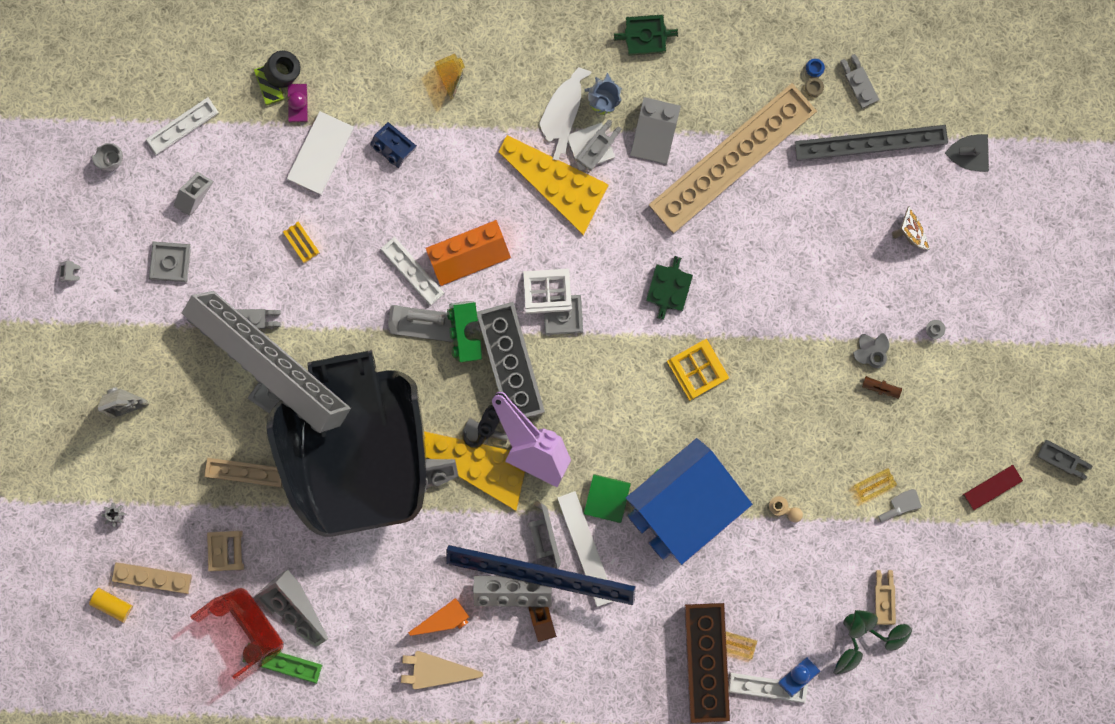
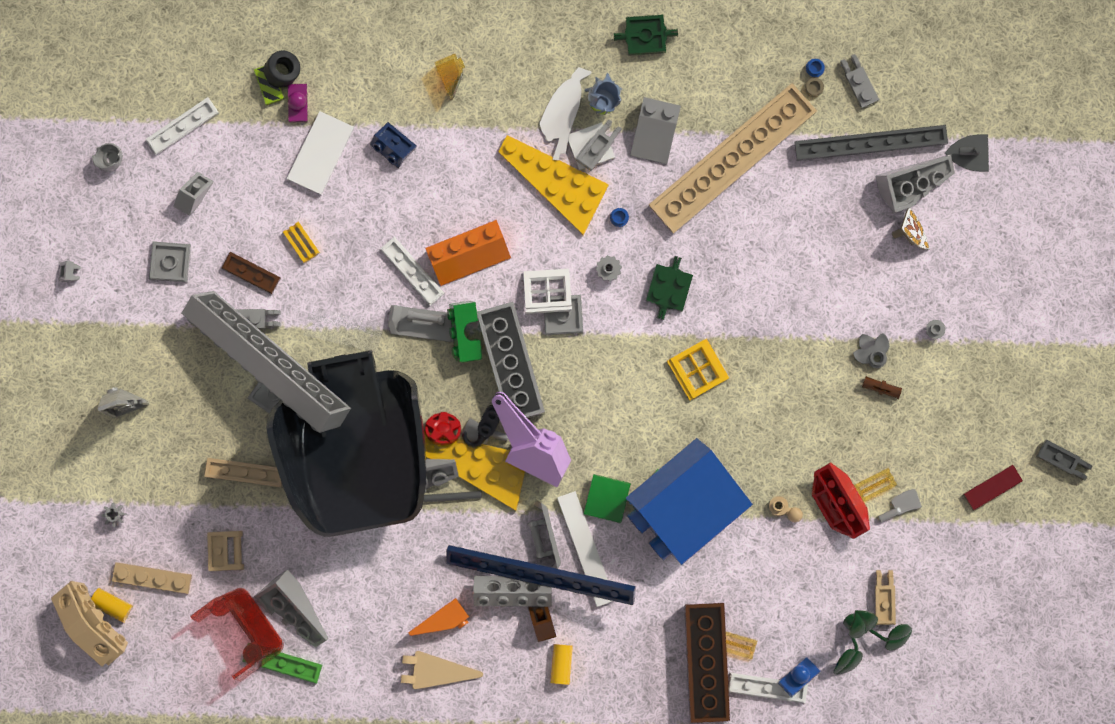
none -> tan brick [51,581,128,667]
none -> reddish brown tile [221,252,281,294]
none -> clear windscreen [303,307,383,353]
none -> dark grey bar [424,491,482,503]
none -> red wheel [425,412,461,446]
none -> yellow brick [550,644,573,685]
none -> light grey piece [596,255,622,281]
none -> blue plate [610,208,629,227]
none -> red wedge [812,462,870,539]
none -> light grey wedge [875,155,955,213]

